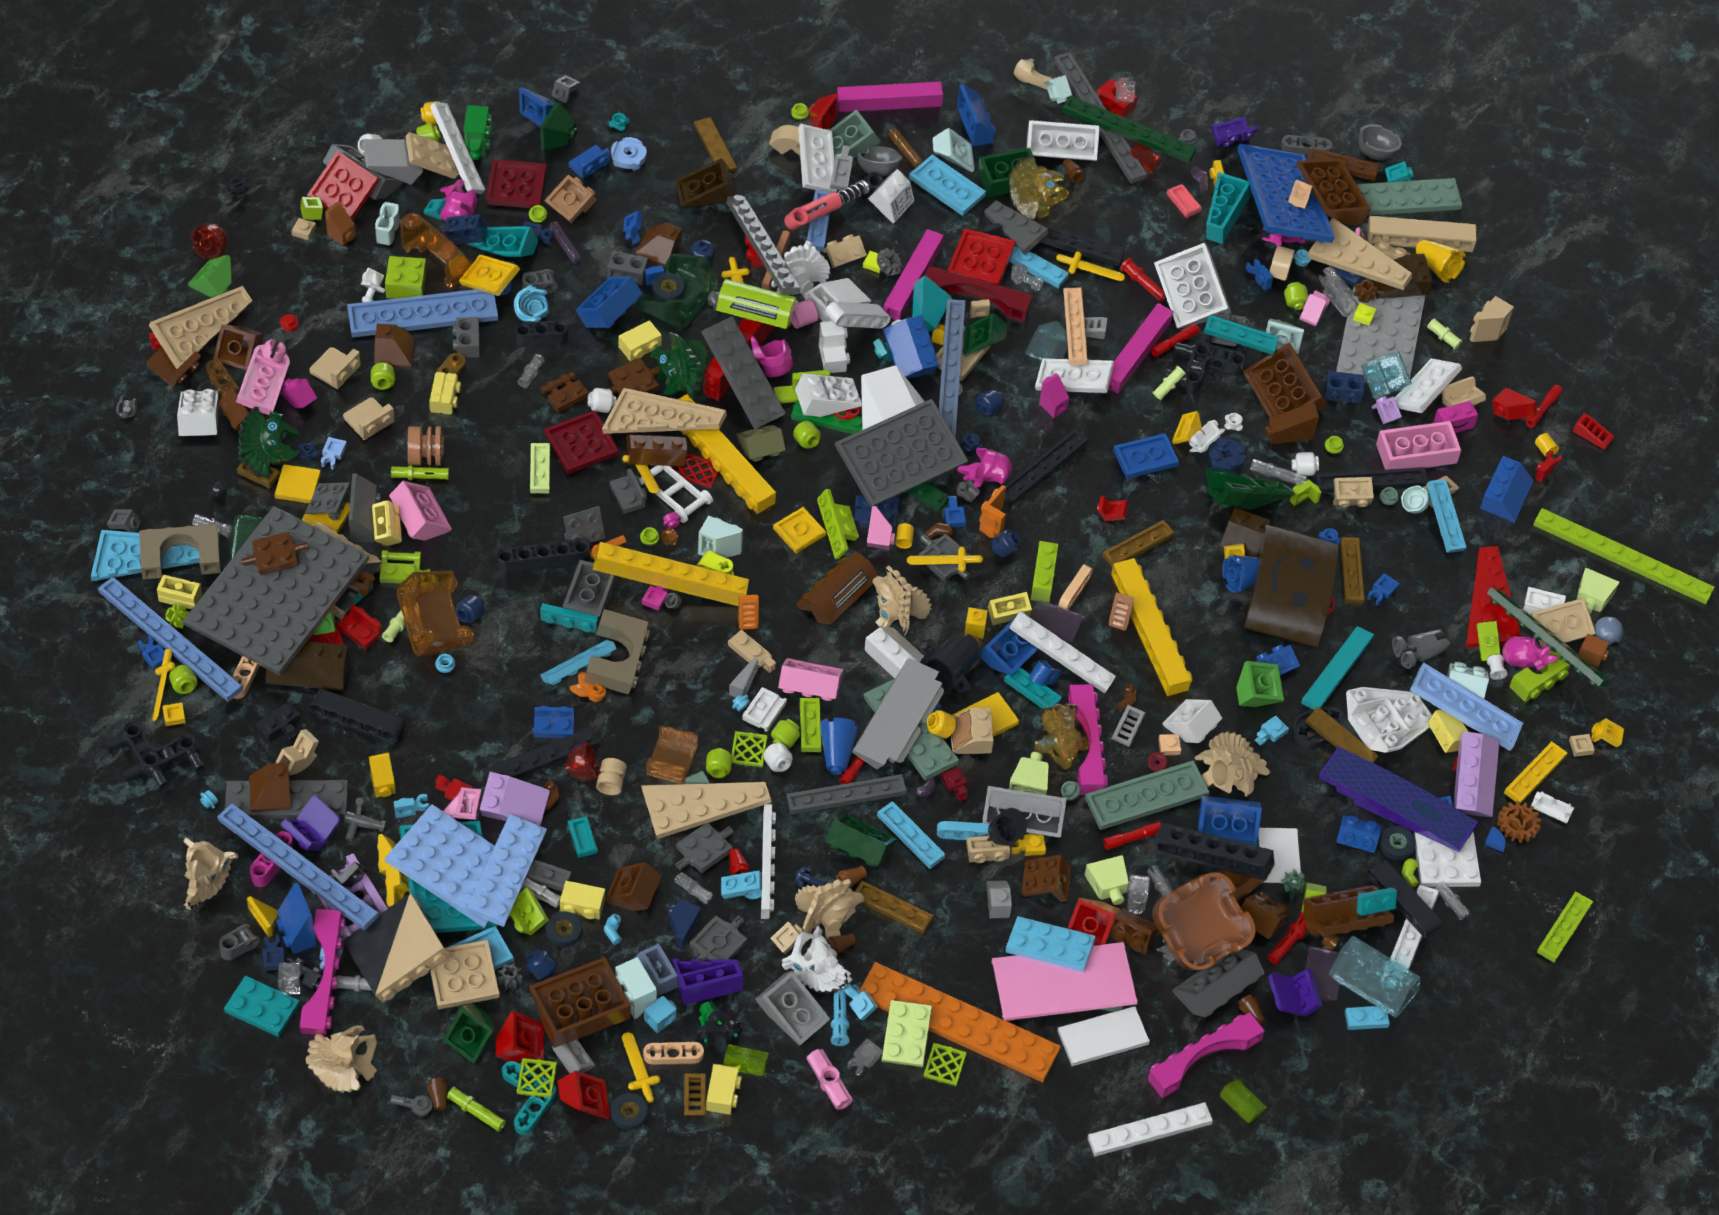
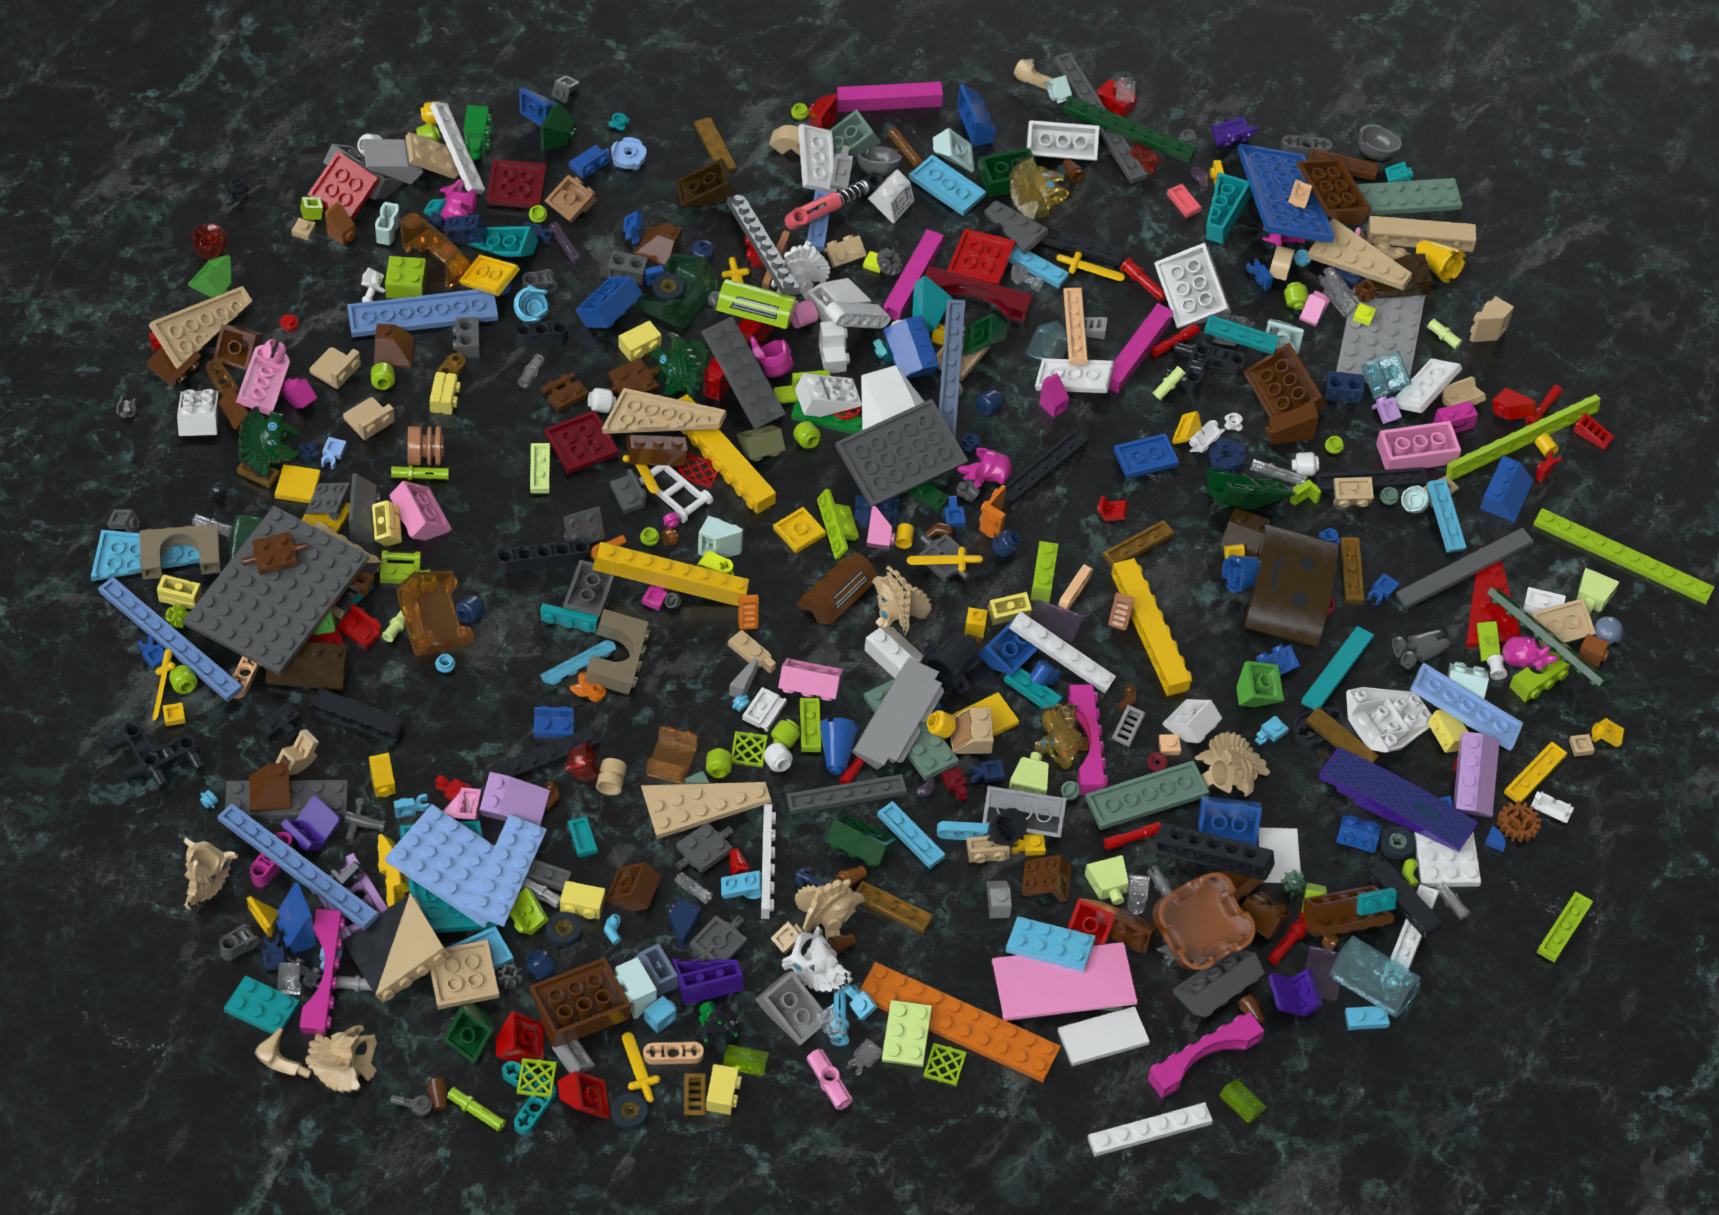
tan tile [970,300,990,318] -> none
none -> tan animal [255,1028,312,1078]
none -> dark blue plate [428,211,444,231]
none -> clear plate [815,1005,846,1043]
none -> dark blue plate [968,759,1005,783]
none -> dark grey tile [1396,527,1533,609]
none -> lime plate [1446,394,1600,480]

